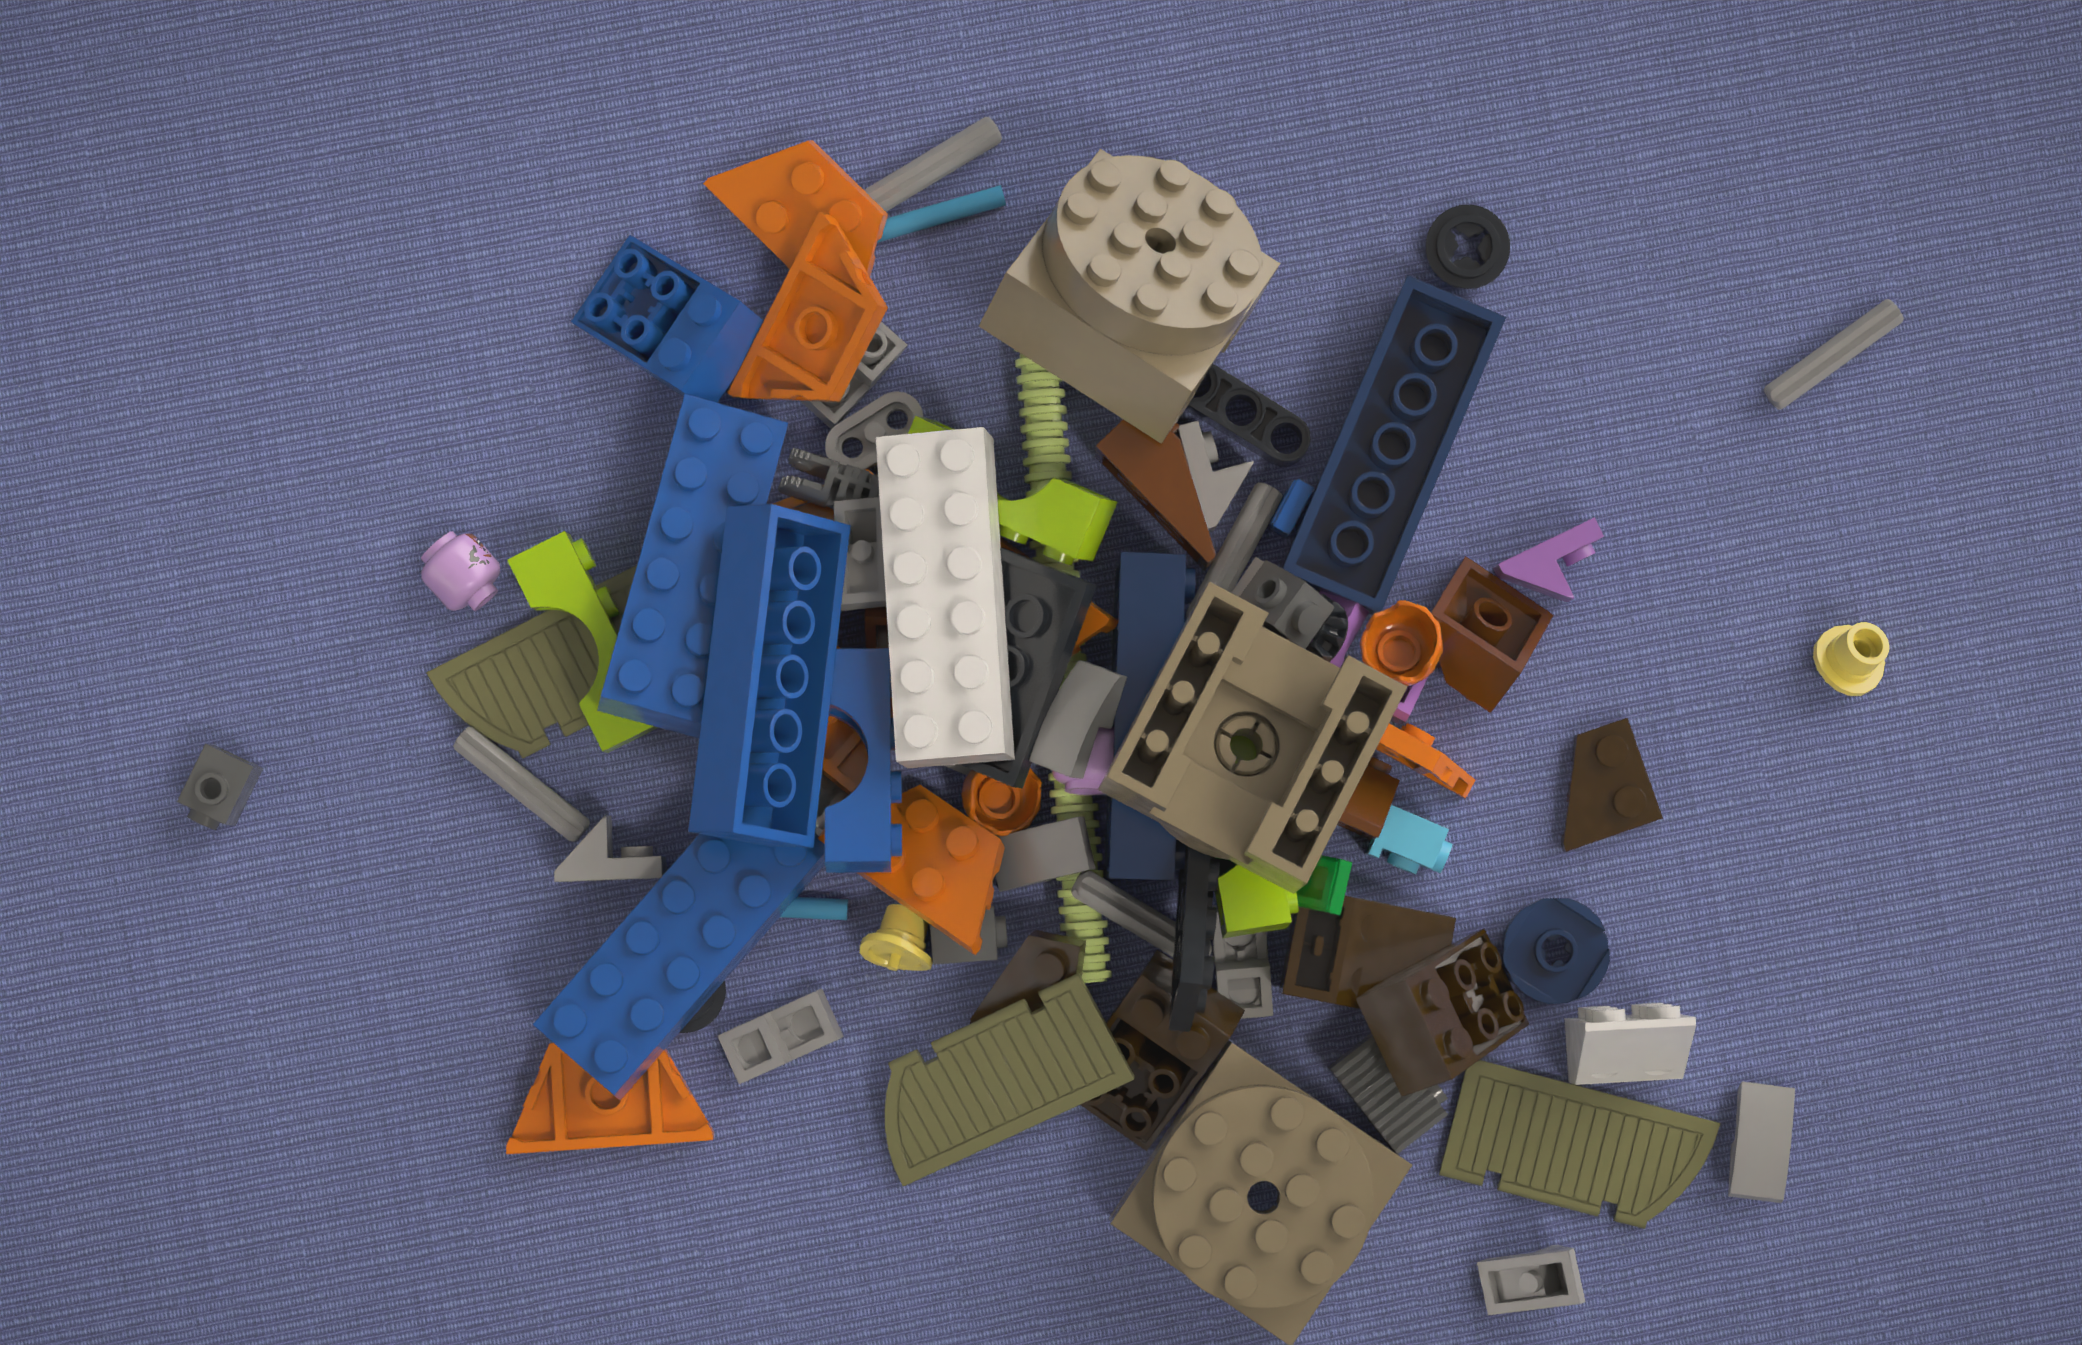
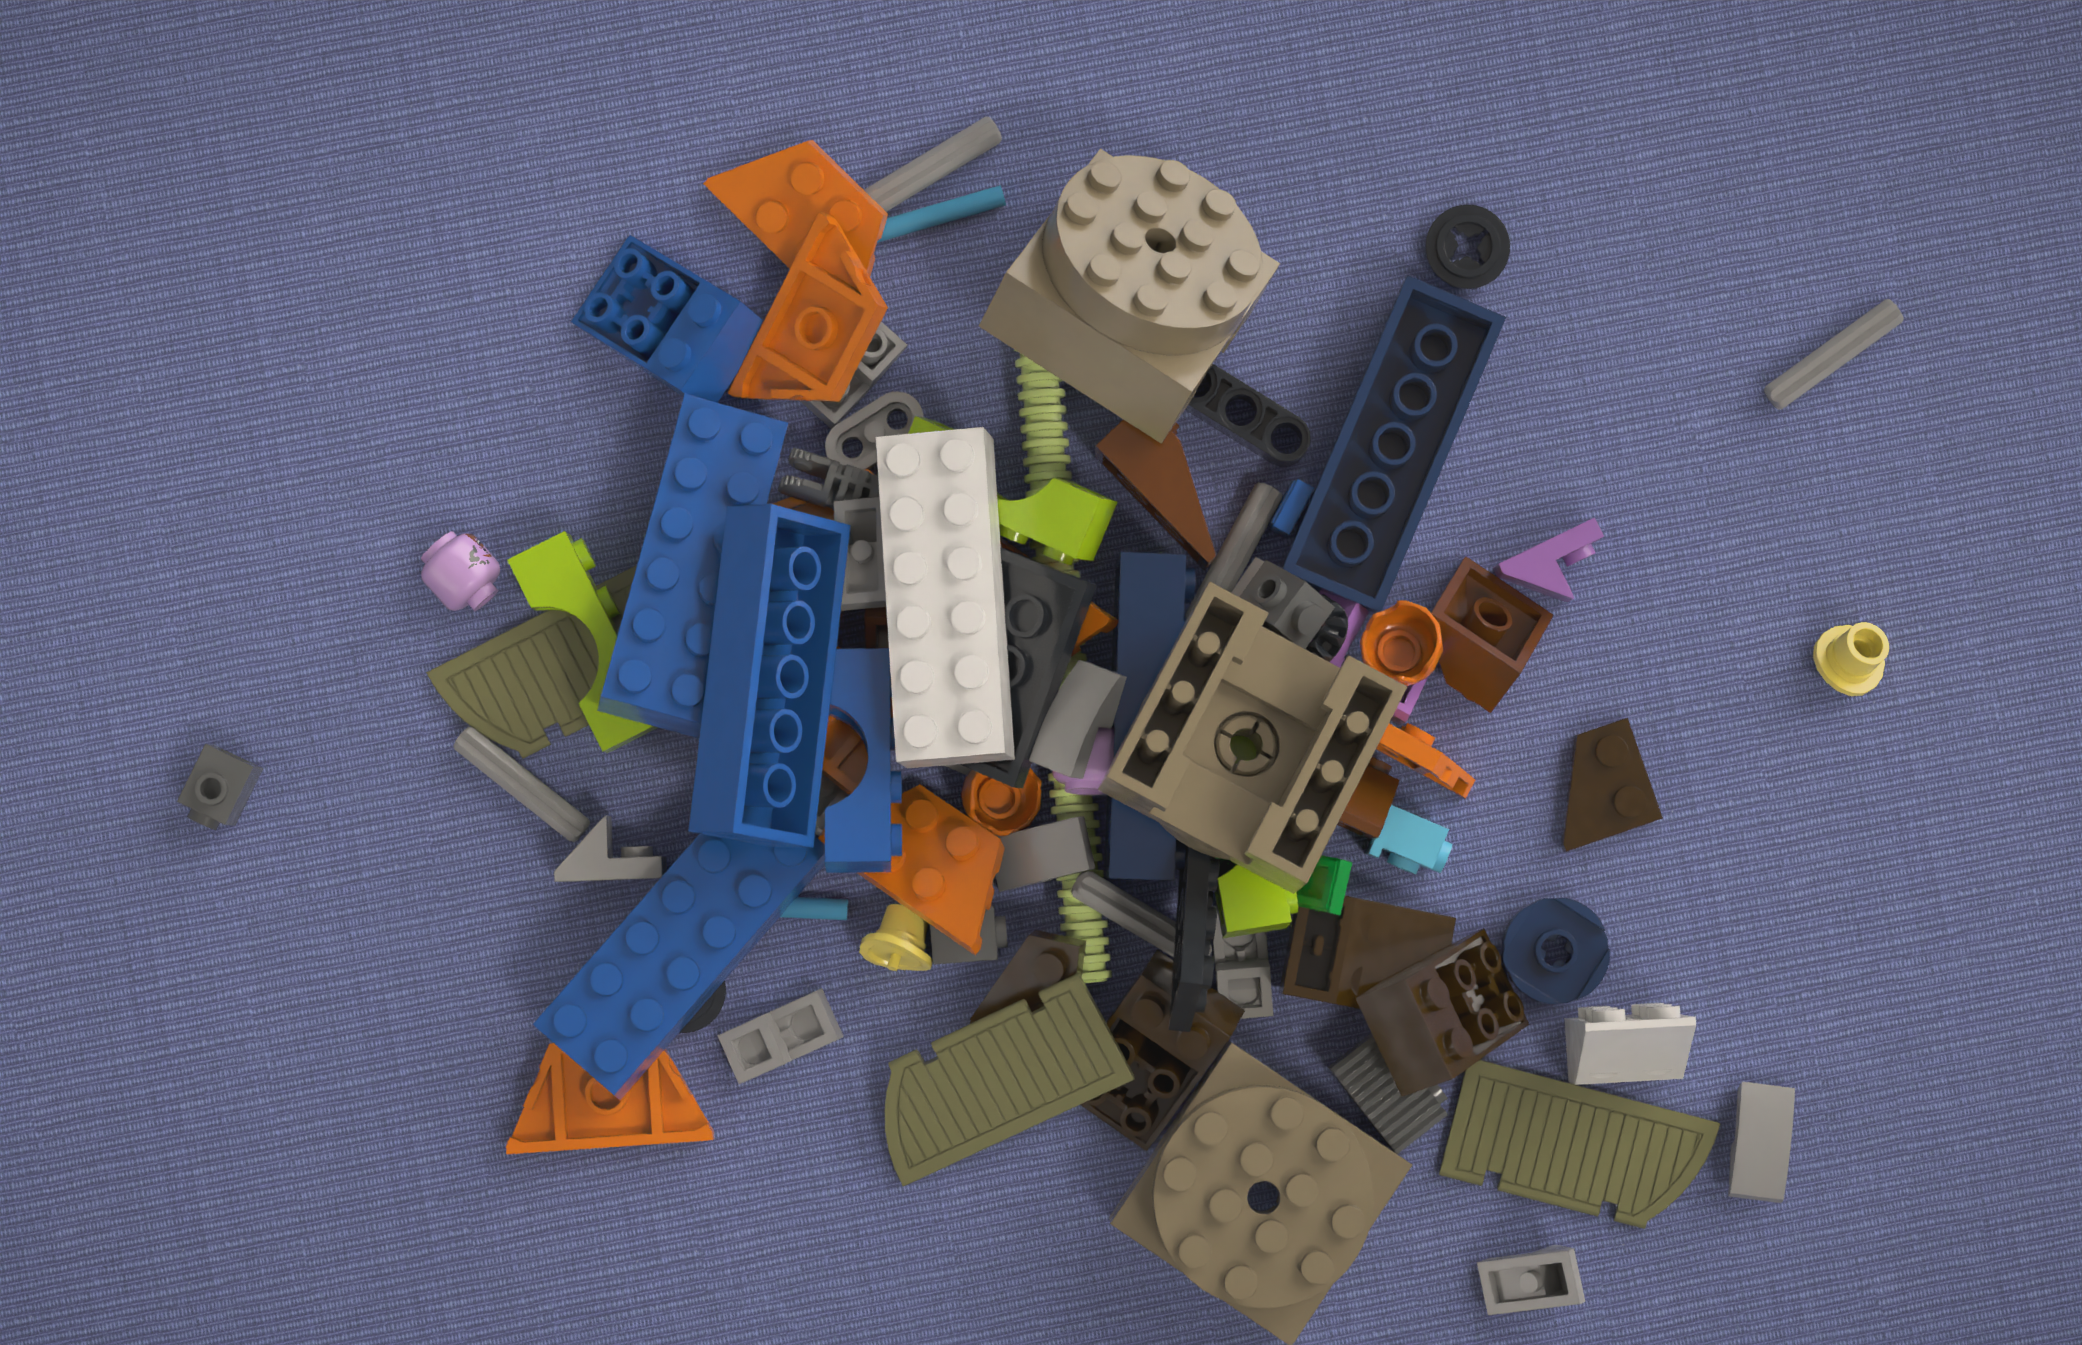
light grey slope [1176,421,1254,532] -> none

